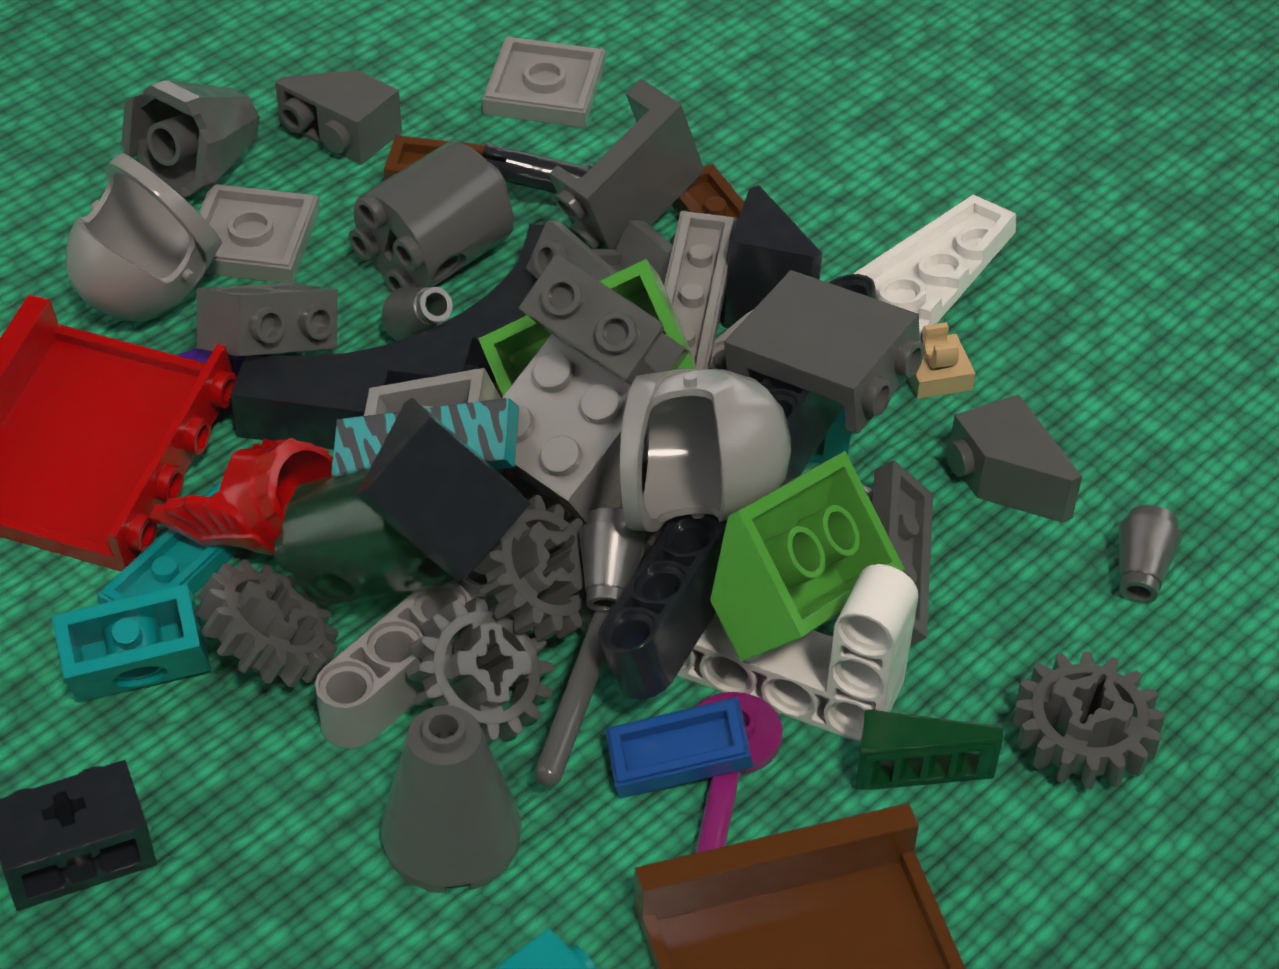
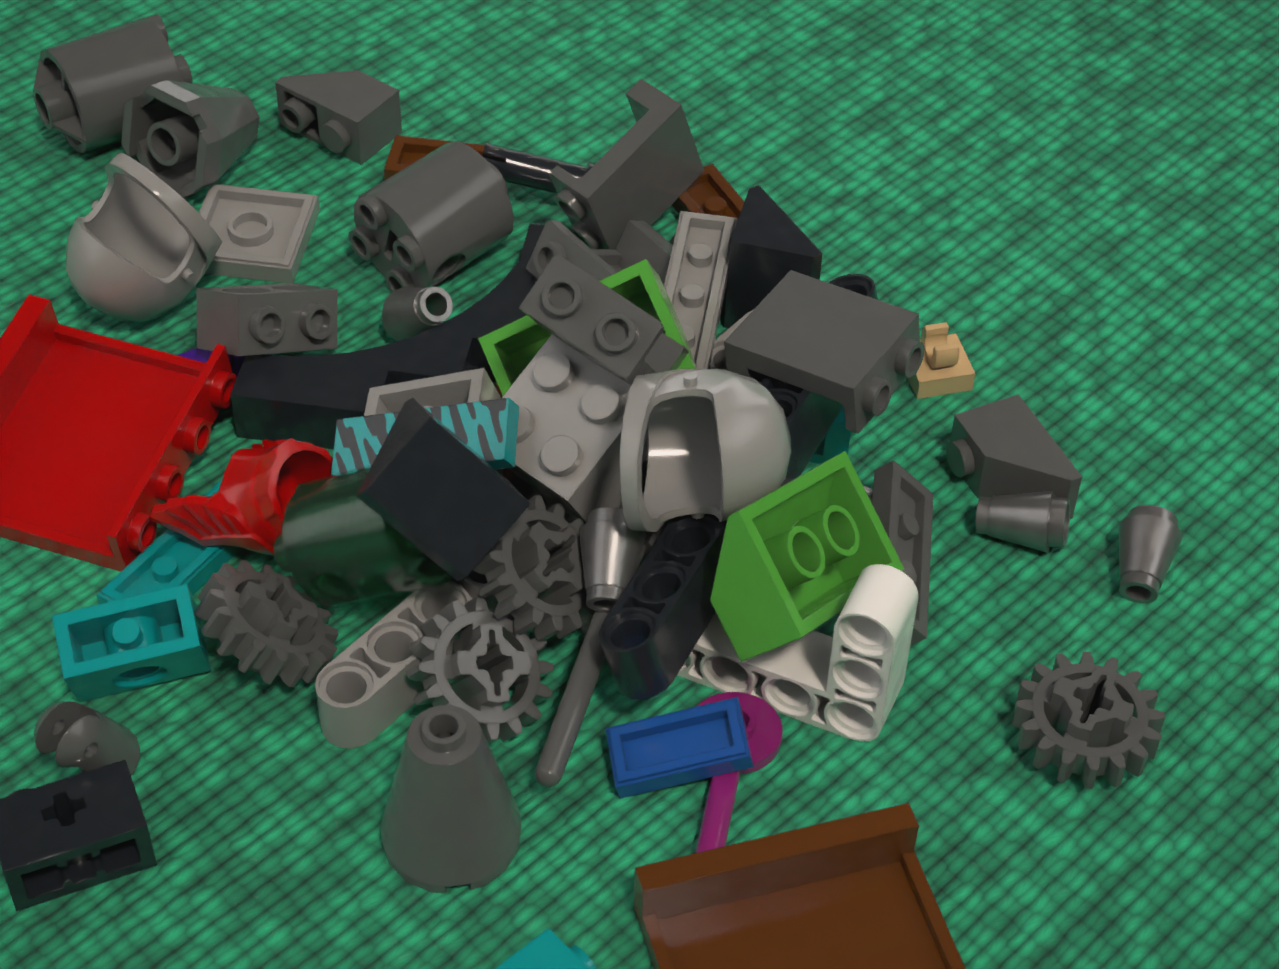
light grey tile [482,37,606,128] -> none
white wing [853,195,1016,342] -> none
dark green slope [855,709,1004,789] -> none
none -> dark grey cylinder [33,14,192,153]
none -> dark grey piece [34,701,140,775]
none -> flat silver cone [976,490,1070,553]

